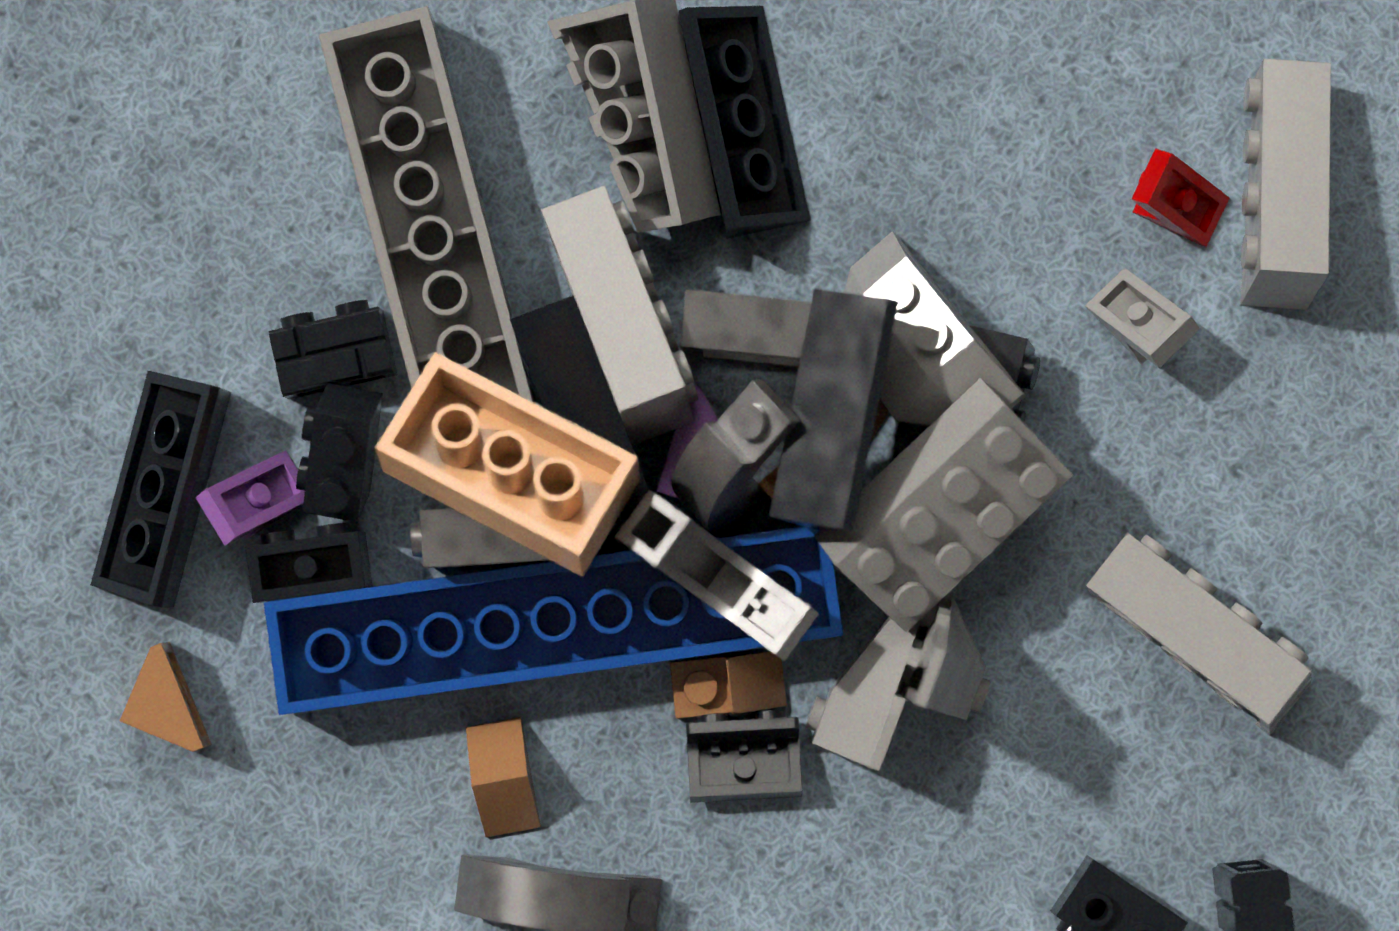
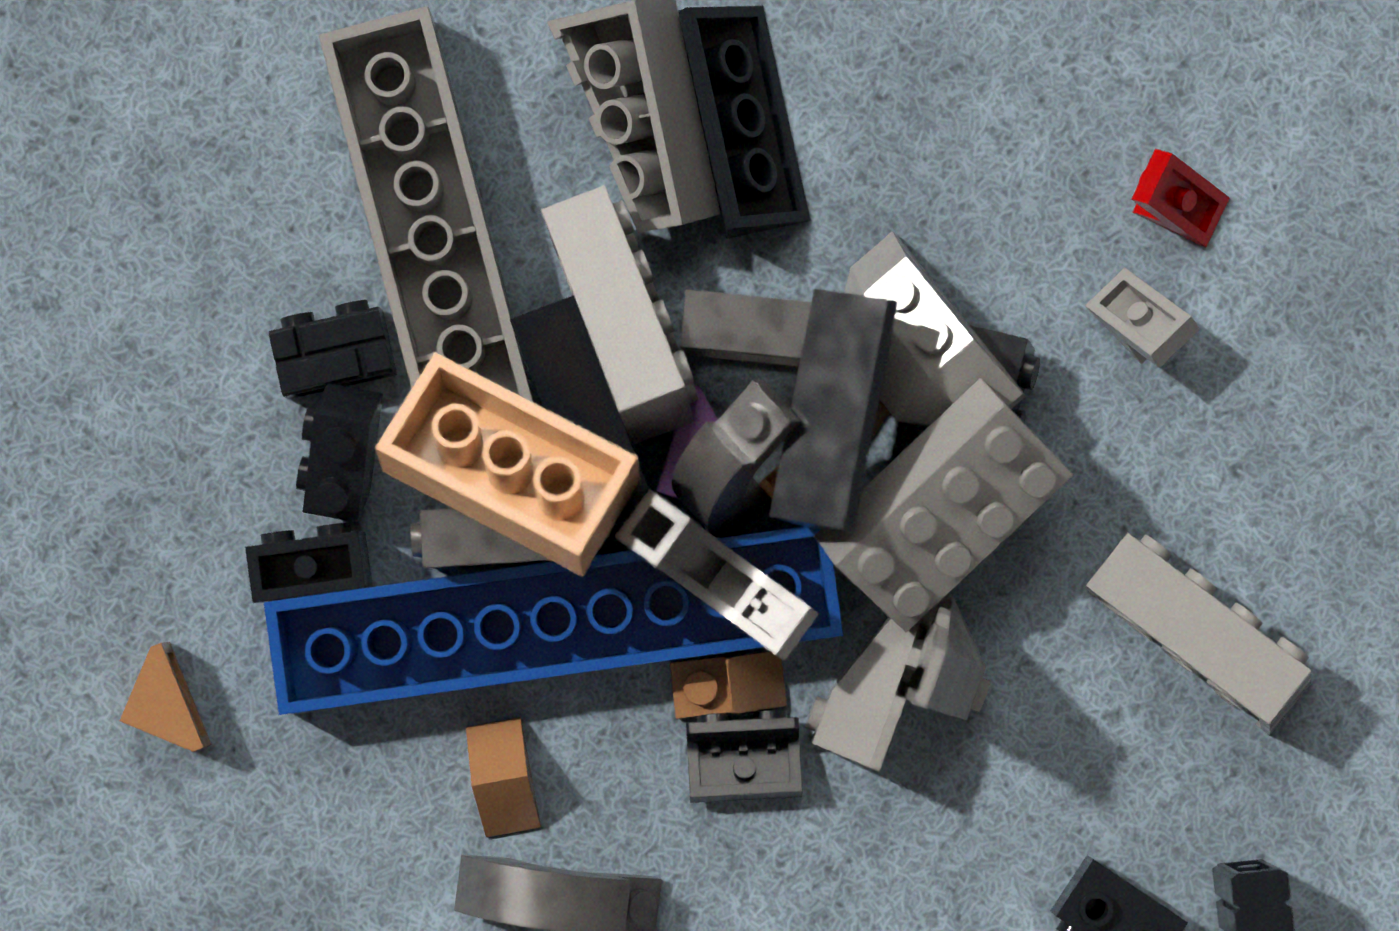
black slope [90,371,231,608] -> none
medium lavender slope [195,450,305,546] -> none
light grey wedge [1240,58,1331,310] -> none

